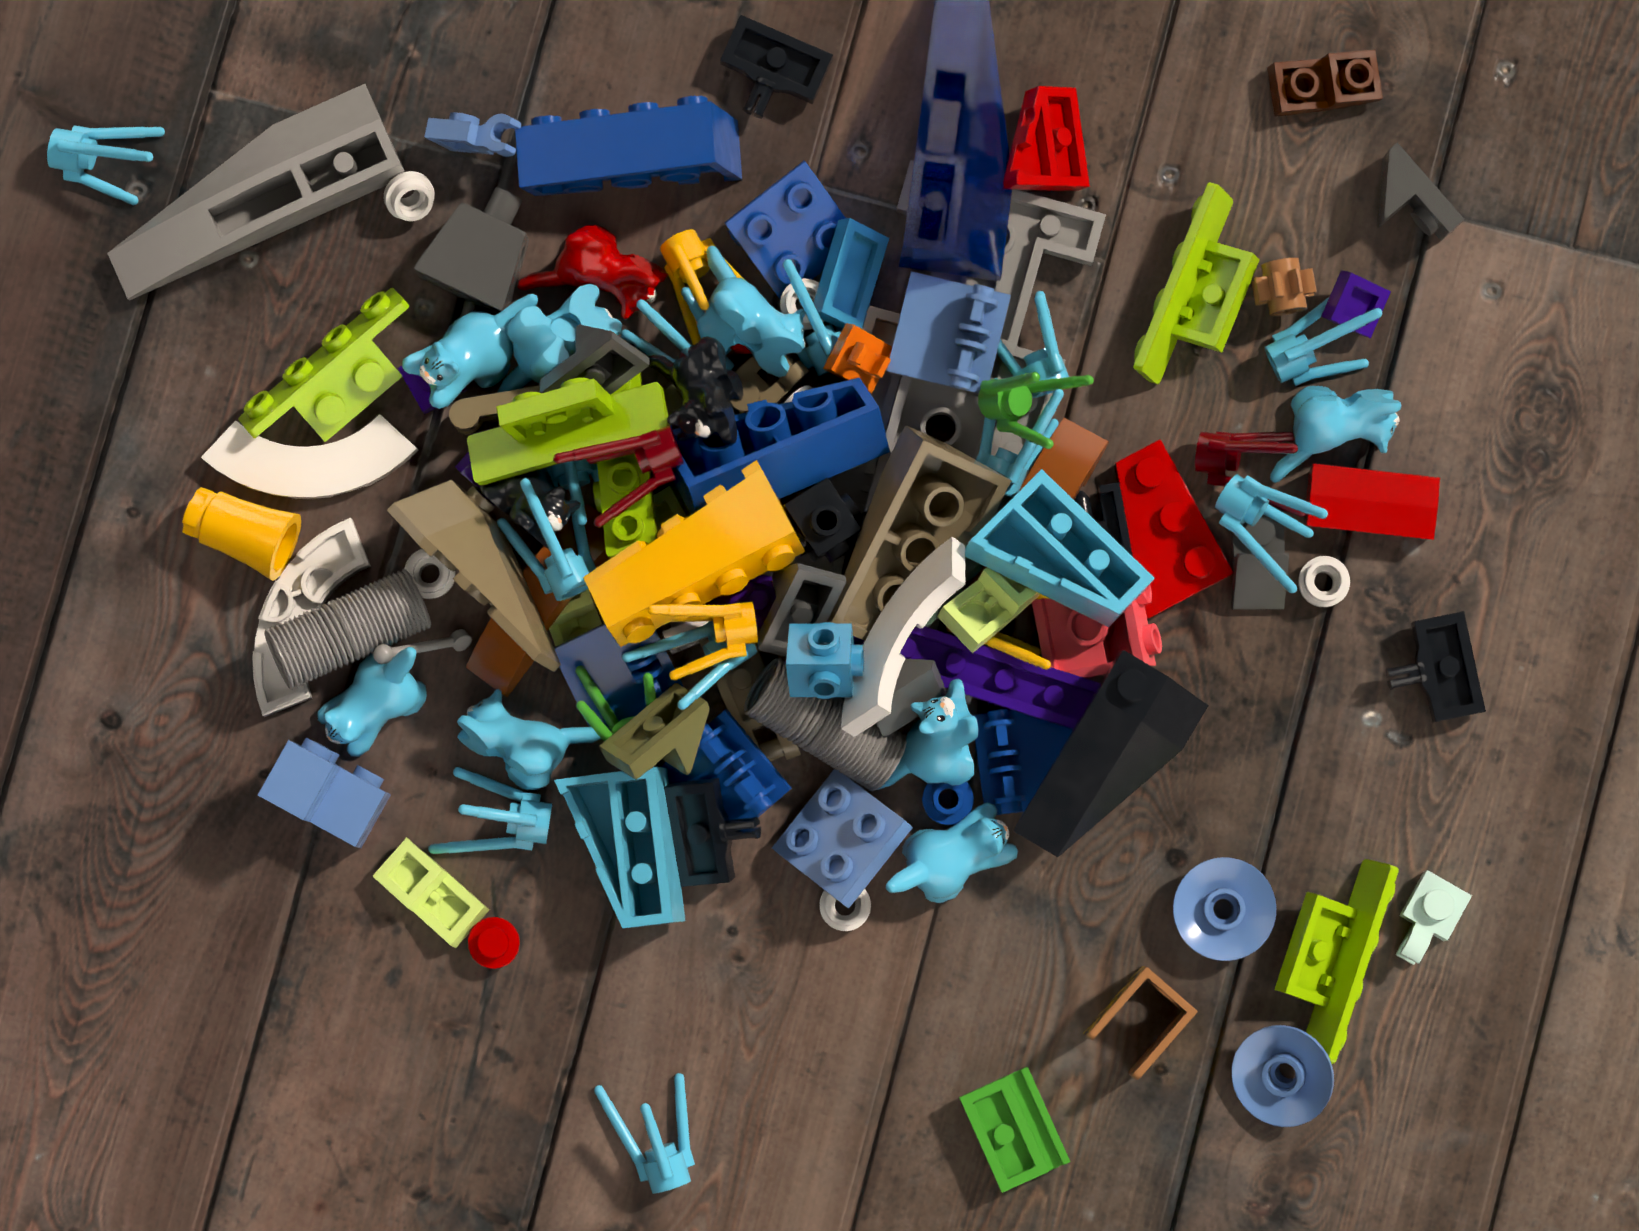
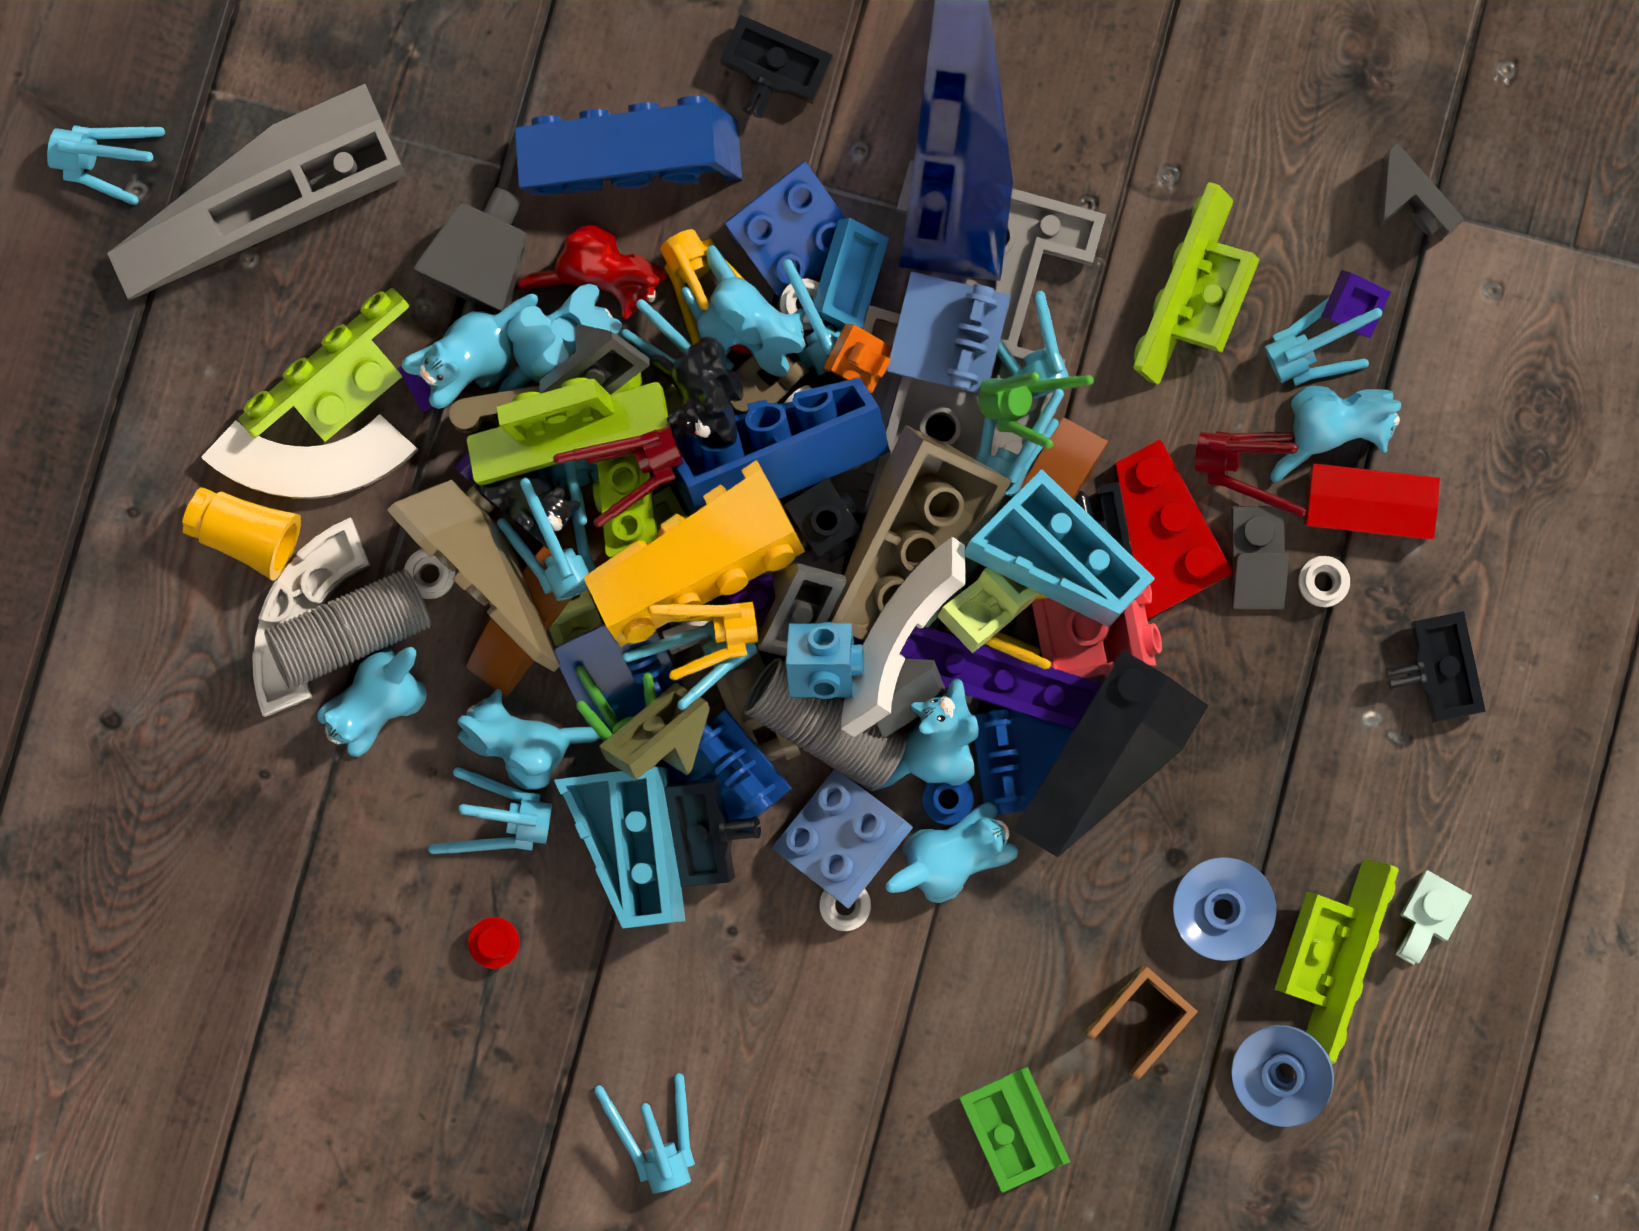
medium blue brick [258,738,391,848] -> none
light grey hinge [373,629,472,664] -> none
yellowish green slope [373,837,490,948] -> none
white plate [384,171,435,221] -> none
medium blue plate [424,112,521,157] -> none
red wing [1003,86,1090,191] -> none
medium azure plant [1215,474,1328,593] -> none
medium nougat gear [1252,258,1317,316] -> none
reddish brown slope [1267,49,1383,116] -> none

